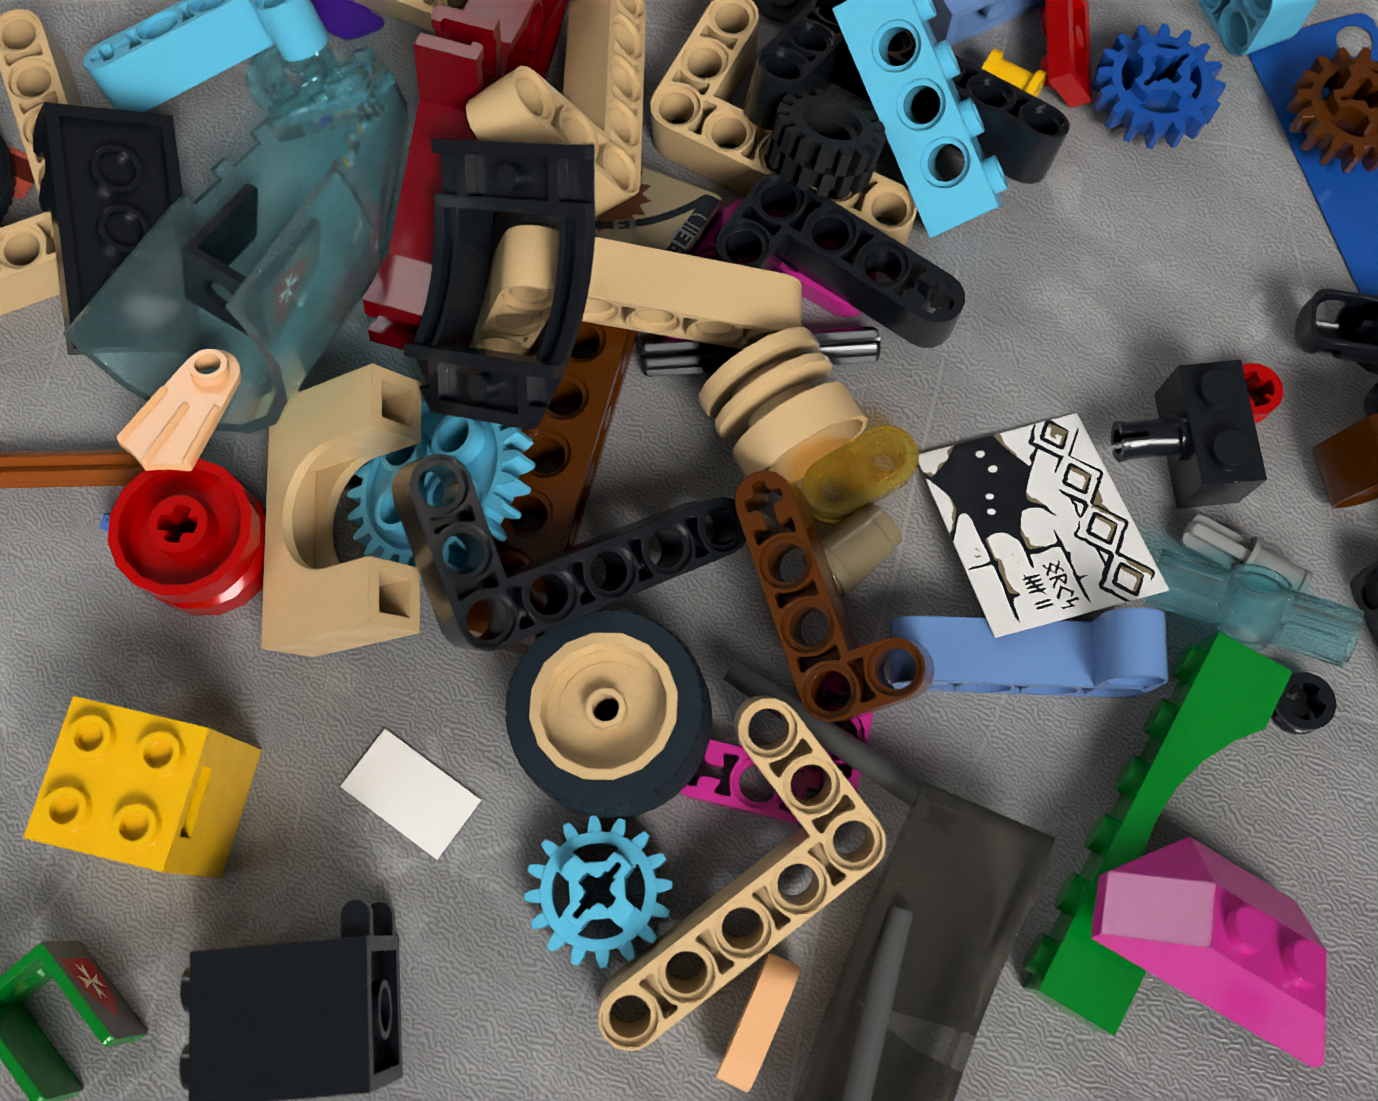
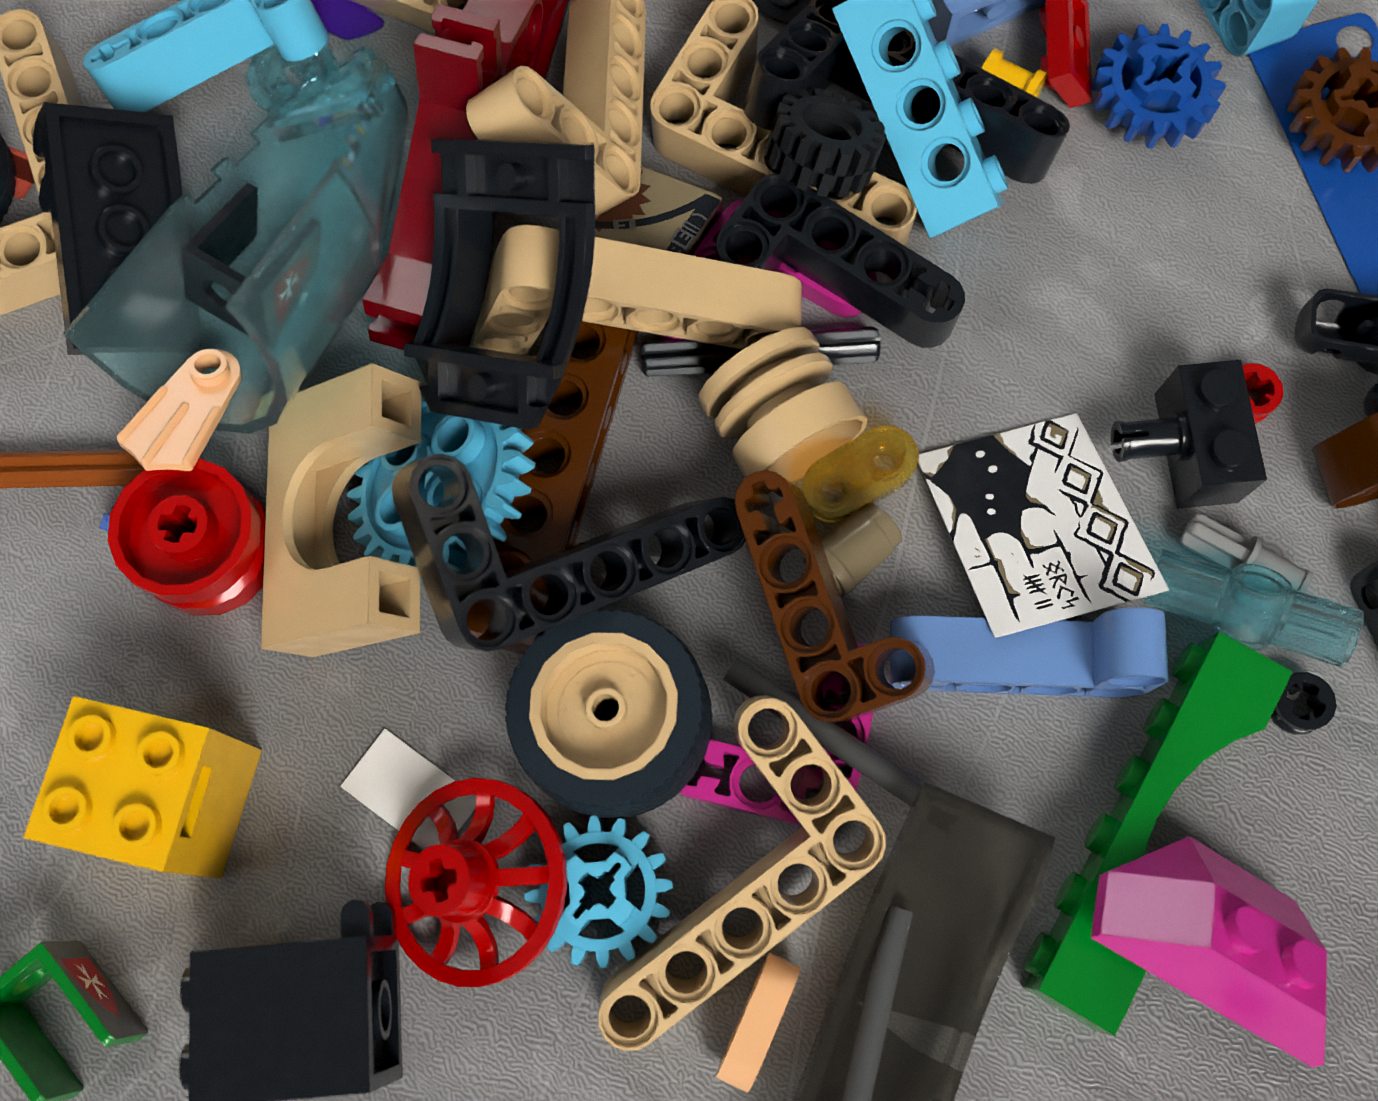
none -> red wheel [385,778,567,987]

